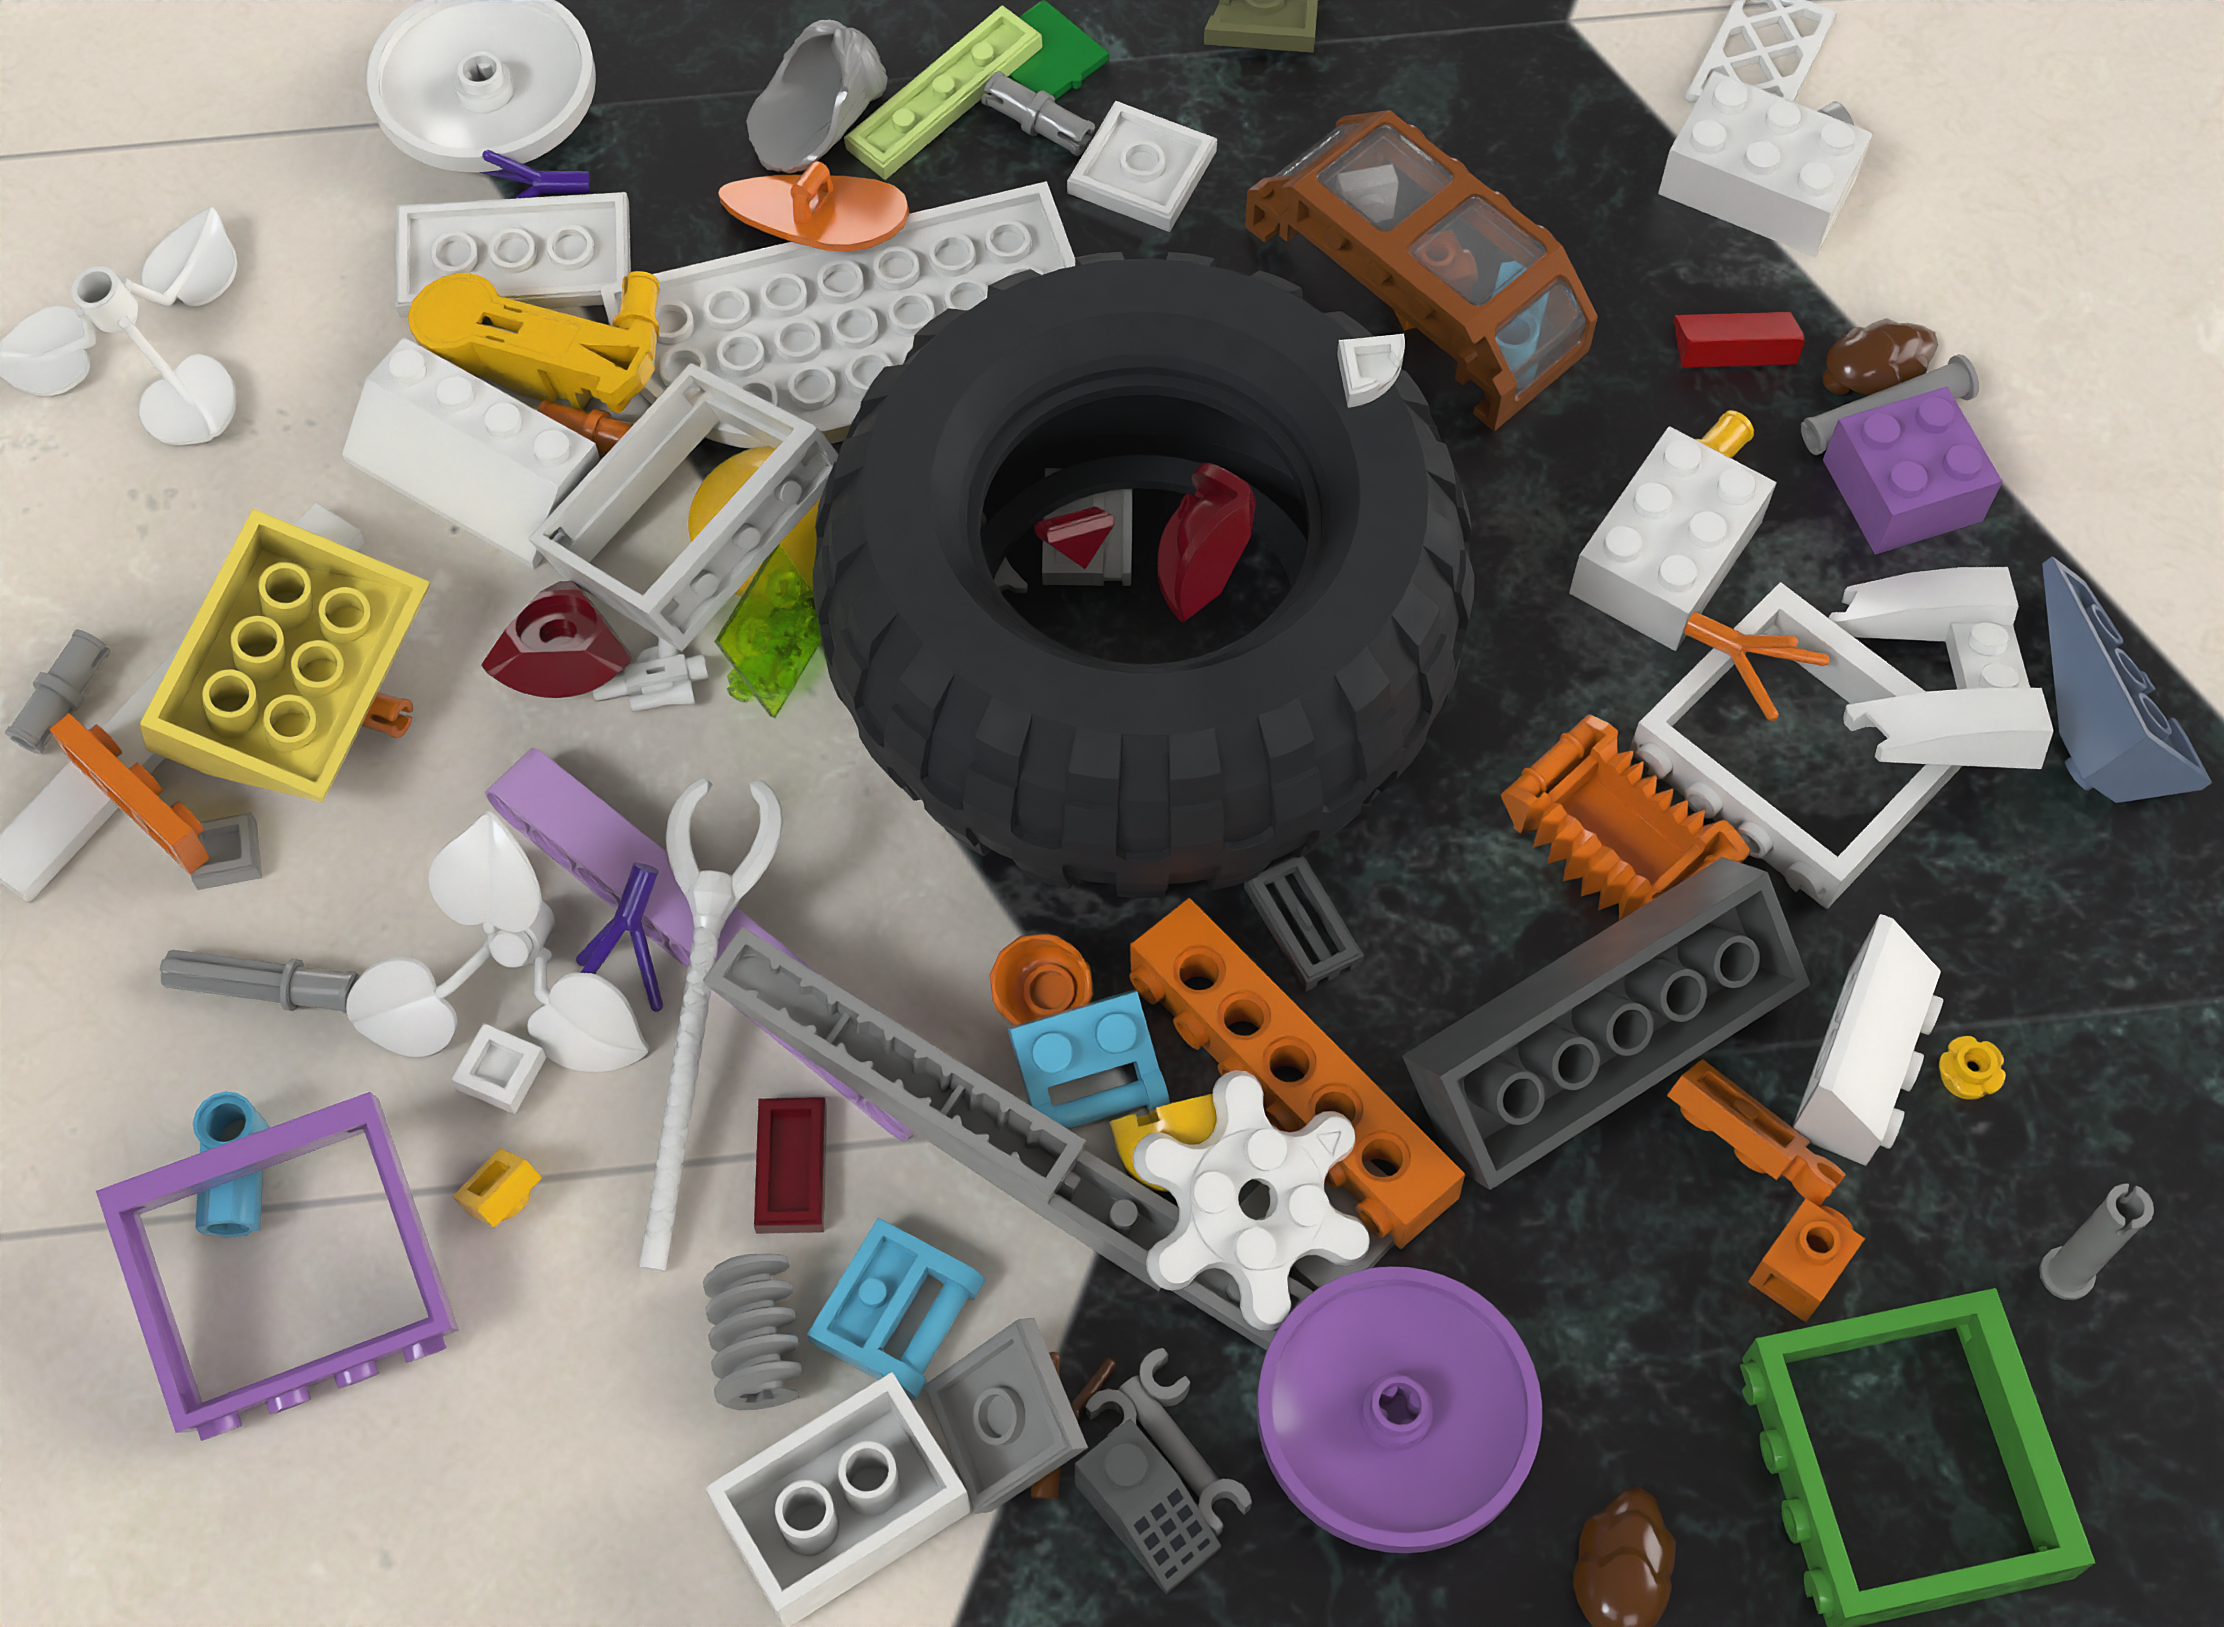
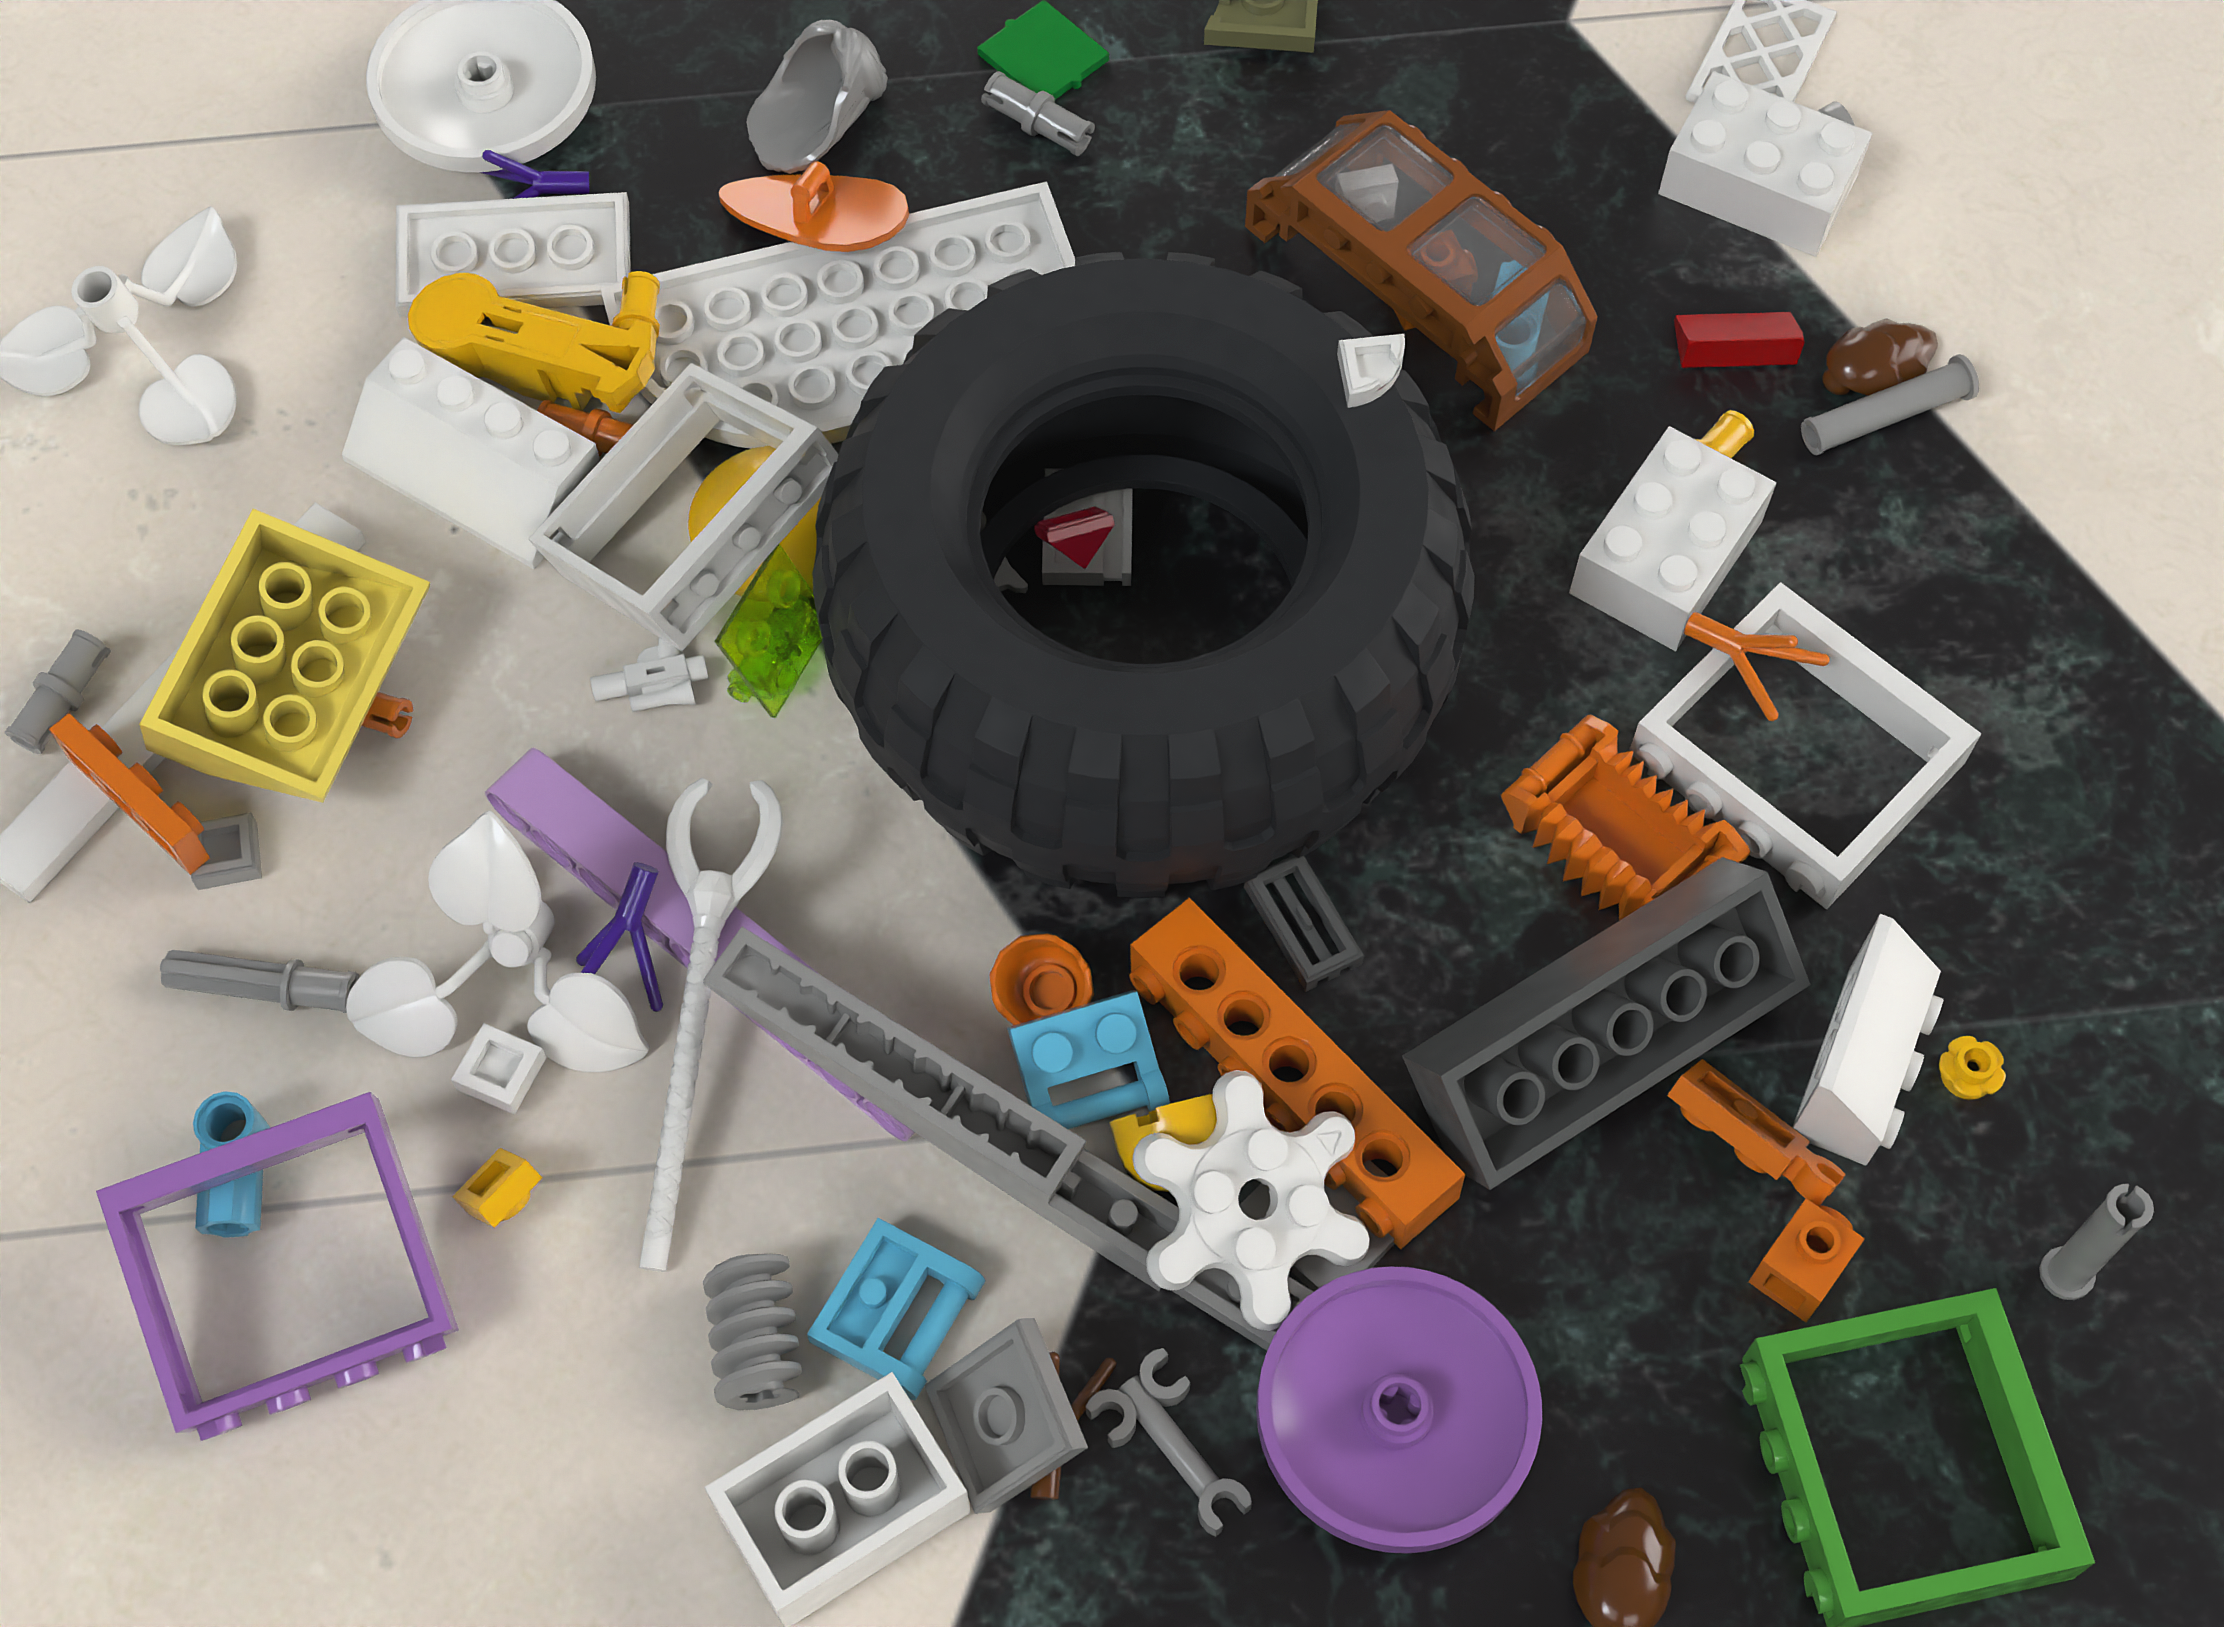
dark red hat [481,581,632,698] -> none
dark red tile [754,1097,827,1234] -> none
yellowish green tile [844,5,1042,180] -> none
white tile [1067,101,1217,232] -> none
dark grey slope [1075,1418,1221,1594] -> none
dark red hat [1158,463,1256,622] -> none
medium lavender brick [1823,387,2003,555] -> none
white wedge [1829,567,2054,769] -> none
sand blue wedge [2042,556,2212,803] -> none

